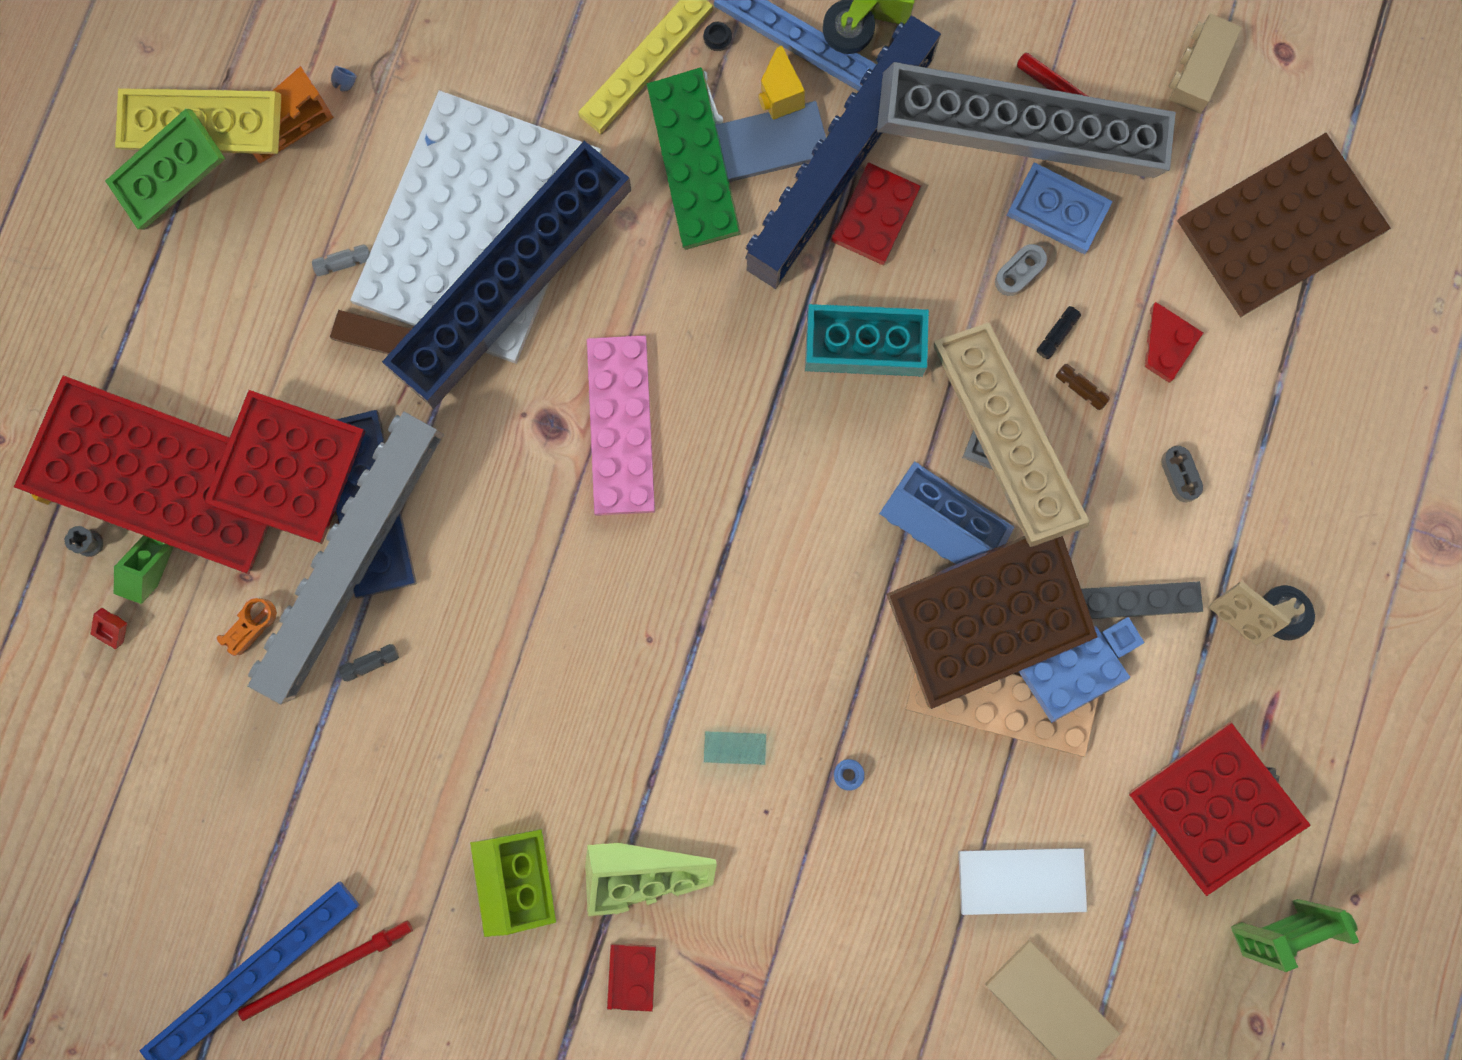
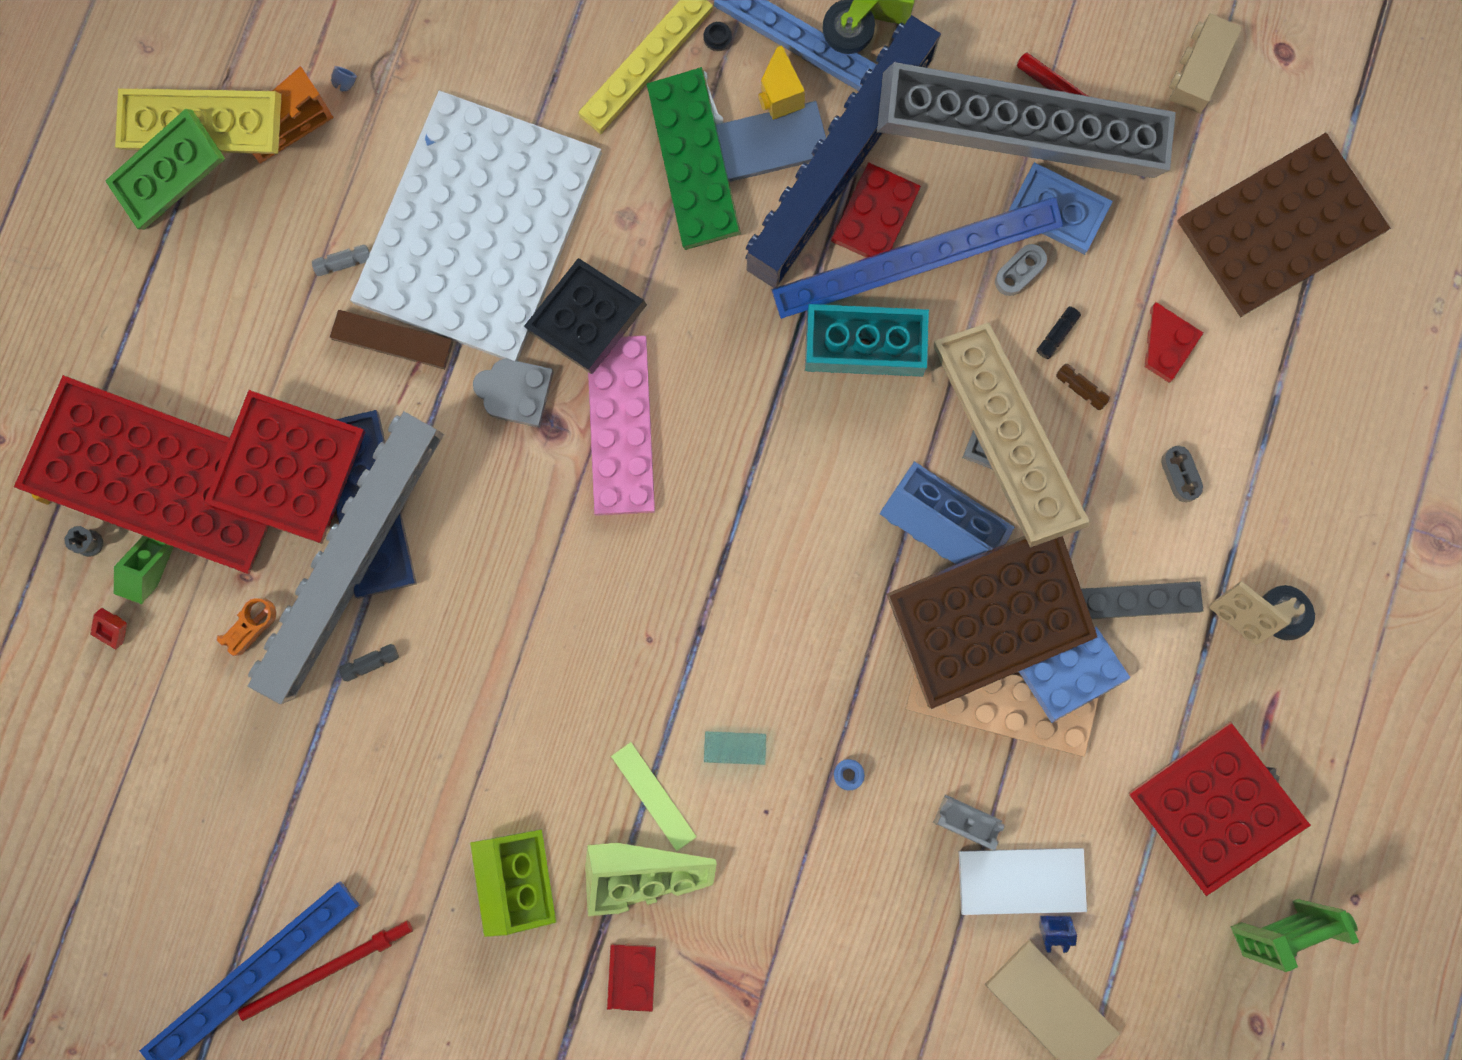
dark blue brick [382,140,631,409] -> none
medium blue plate [1101,617,1144,658] -> none
none -> light grey plate [473,359,554,428]
none -> black plate [524,258,647,374]
none -> yellowish green sticker [611,742,697,851]
none -> blue plate [771,197,1063,319]
none -> light grey hinge [933,795,1004,851]
none -> clear blue tile [1039,916,1077,953]

